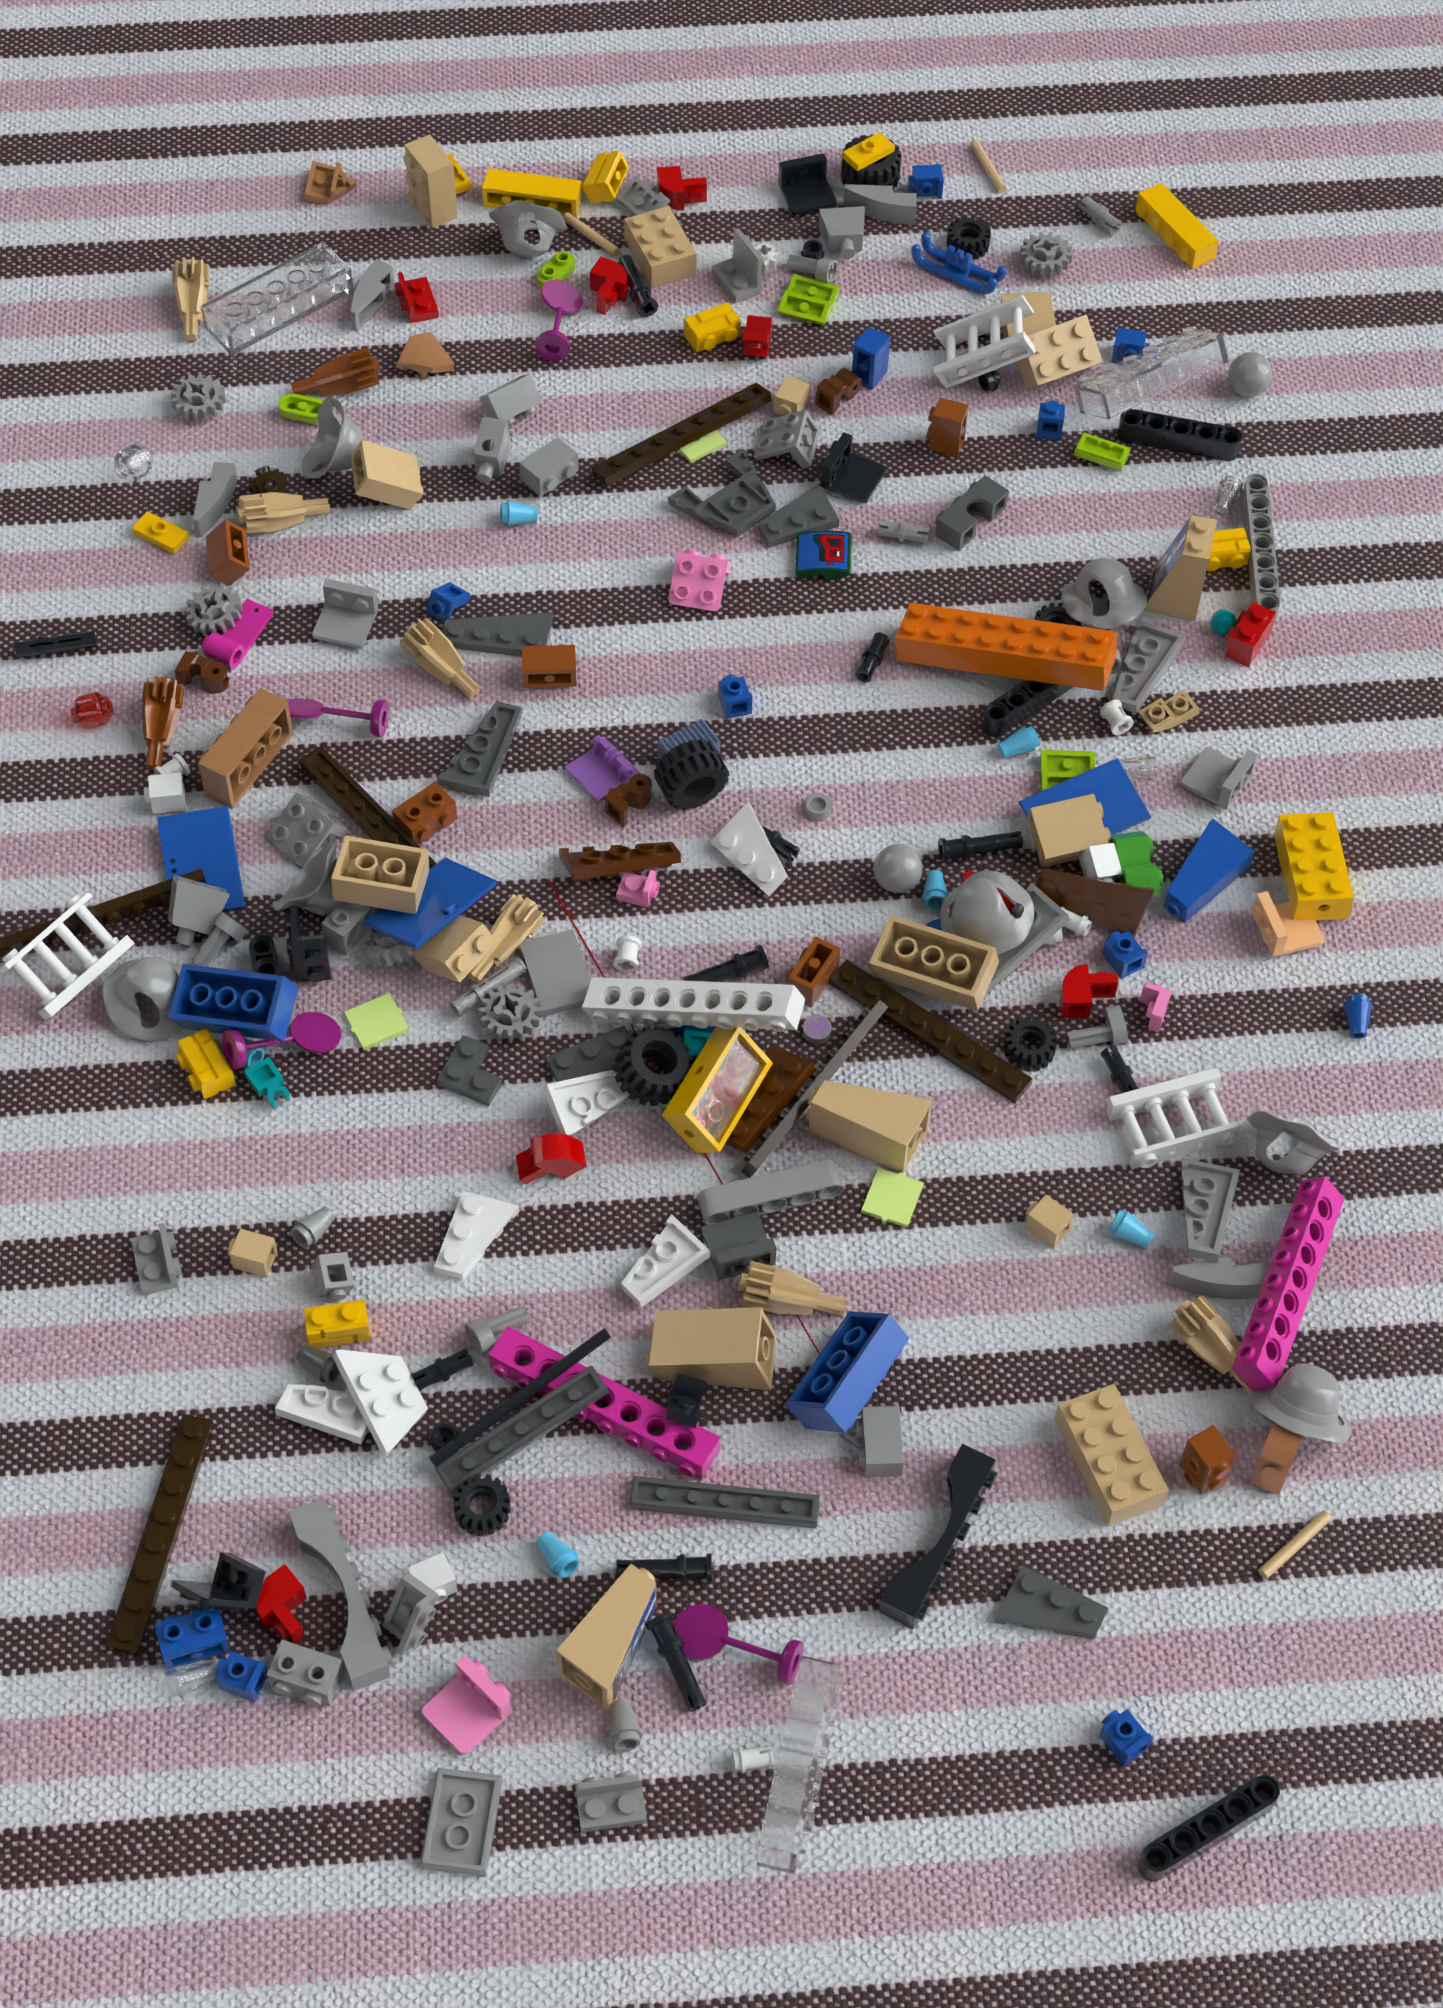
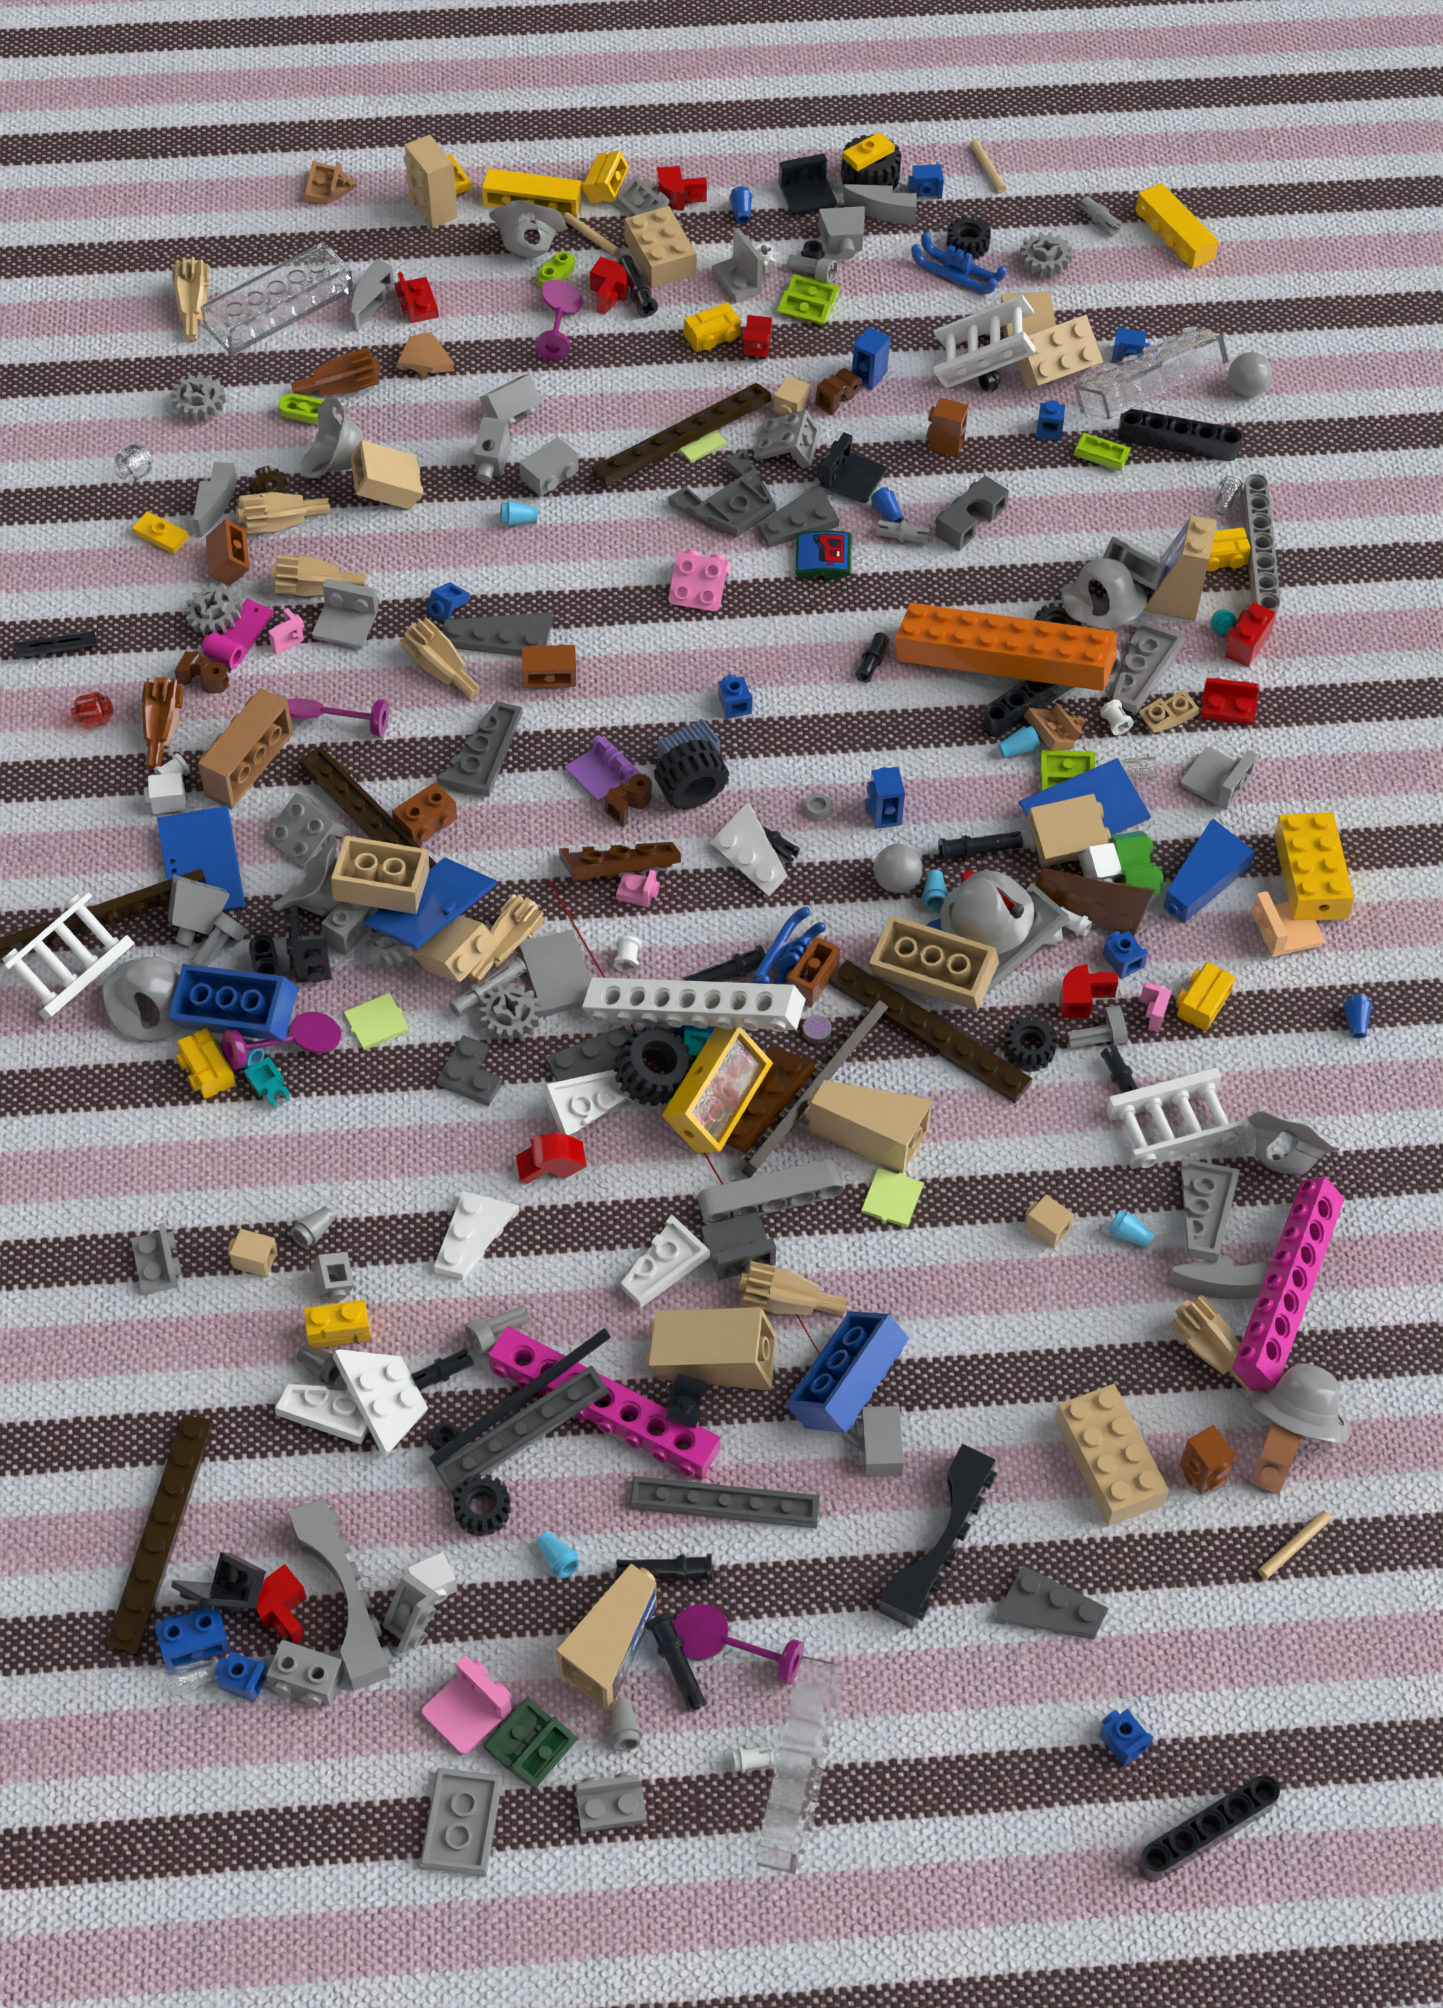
none -> bright pink bracket [268,608,304,654]
none -> tan piece [270,554,366,596]
none -> dark green slope [483,1696,578,1789]
none -> blue cone [729,186,753,224]
none -> blue piece [752,907,826,985]
none -> blue brick [865,767,905,829]
none -> blue cone [871,487,904,523]
none -> medium nougat slope [1024,703,1086,750]
none -> light grey slope [1103,536,1168,590]
none -> yellow brick [1176,962,1236,1031]
none -> red bracket [1201,678,1259,725]

